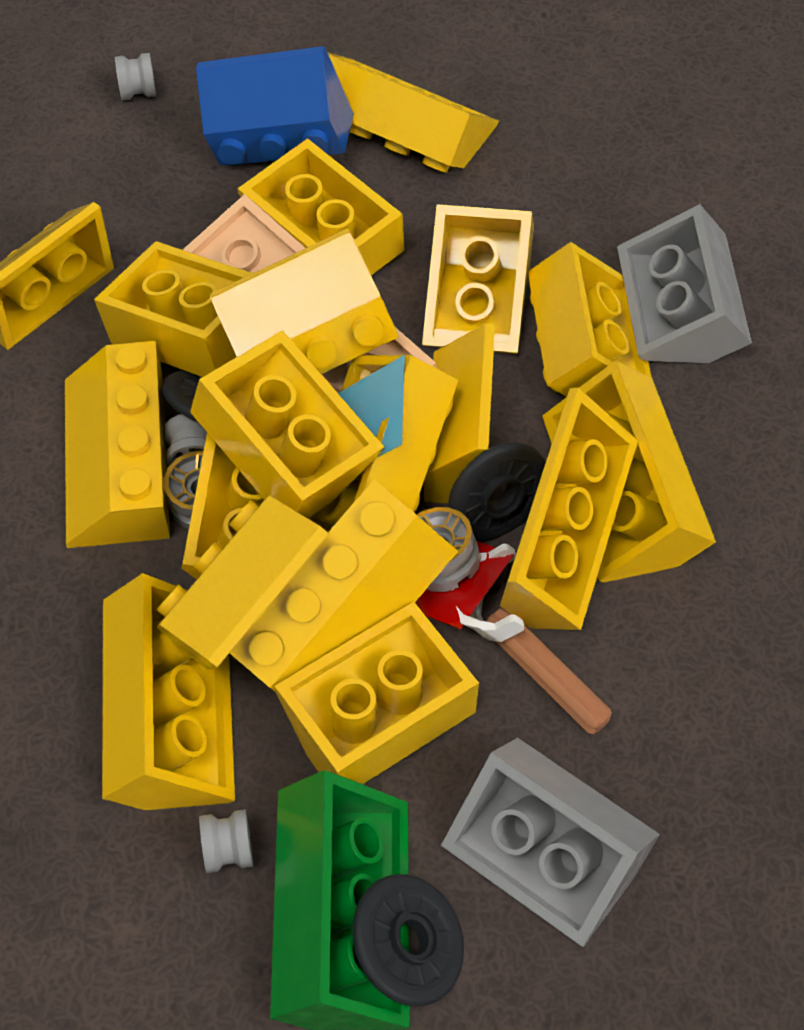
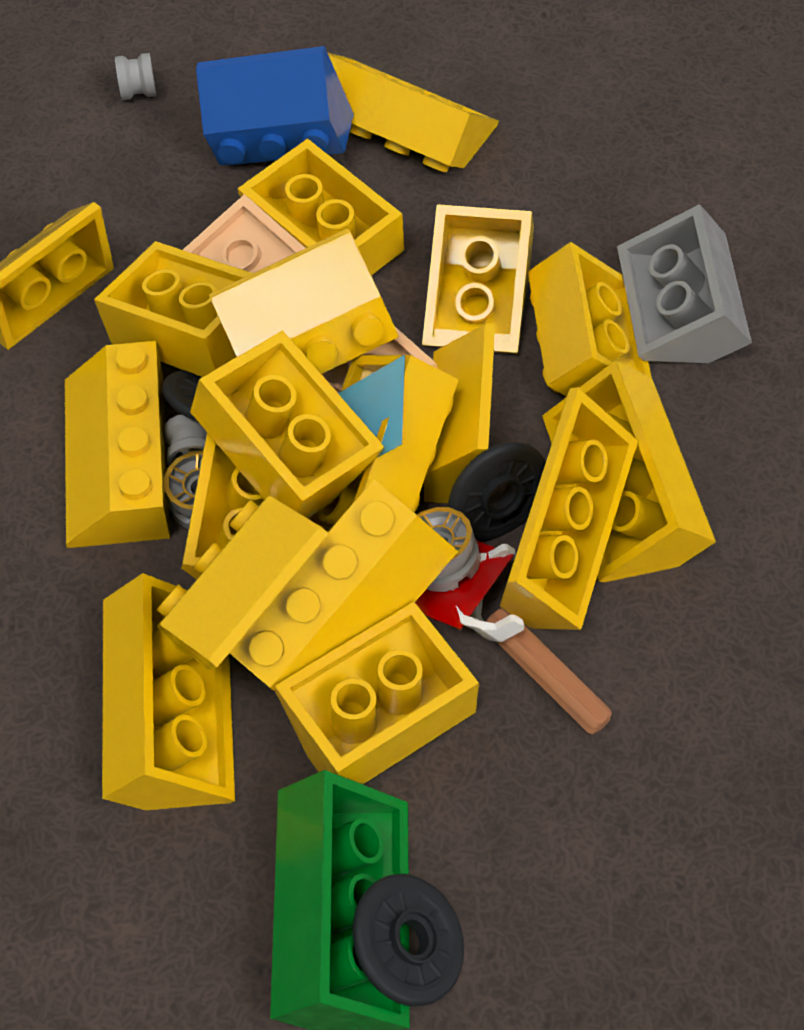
light grey wheel [199,809,253,873] -> none
light grey slope [441,738,660,947] -> none

